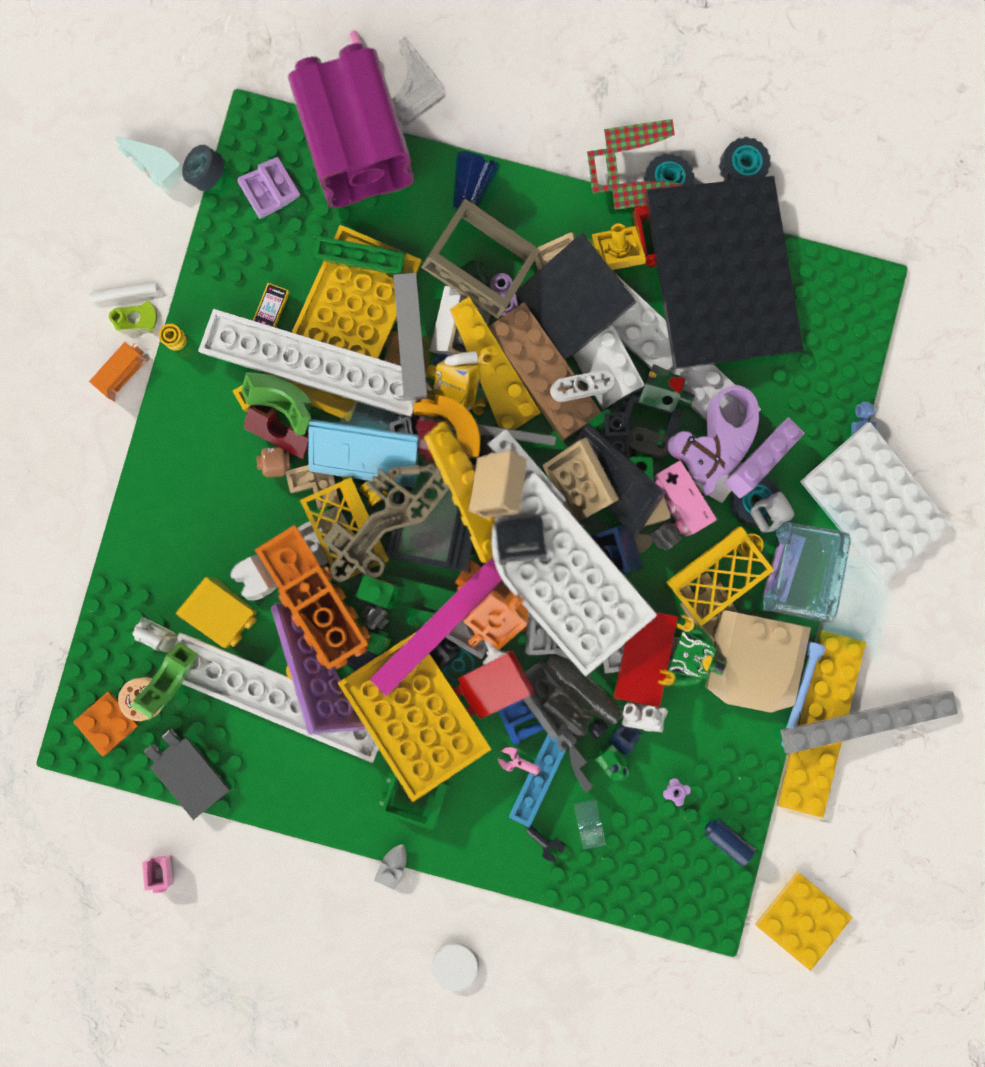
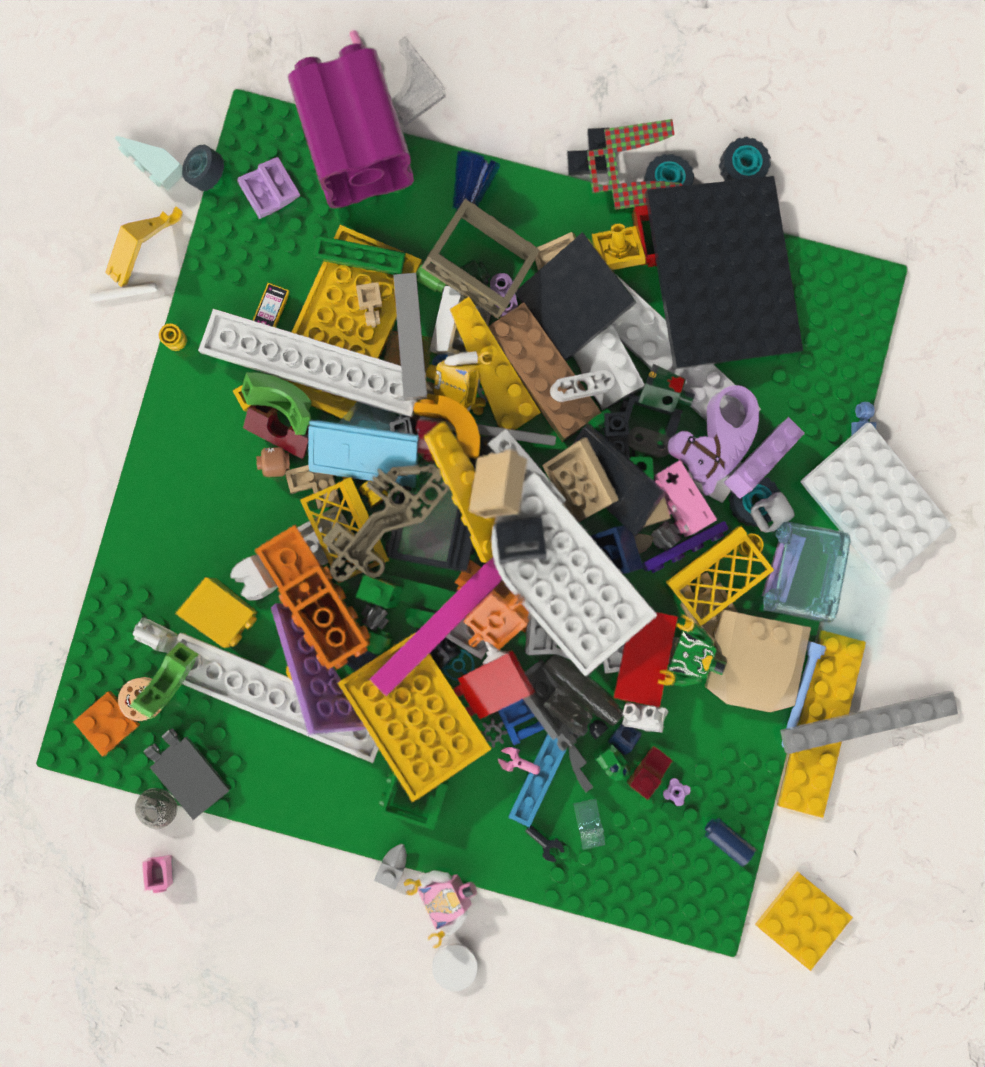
orange window [89,342,148,402] -> none
lime piece [108,300,157,333] -> none
none -> yellow hinge [105,206,183,287]
none -> clear smoke piece [135,788,178,829]
none -> tan plate [356,282,382,328]
none -> torso [404,870,477,948]
none -> bright green brick [416,263,447,293]
none -> dark grey gear [480,718,507,748]
none -> black plate [567,127,609,176]
none -> dark red arch [626,746,673,800]
none -> dark purple plate [642,521,728,573]

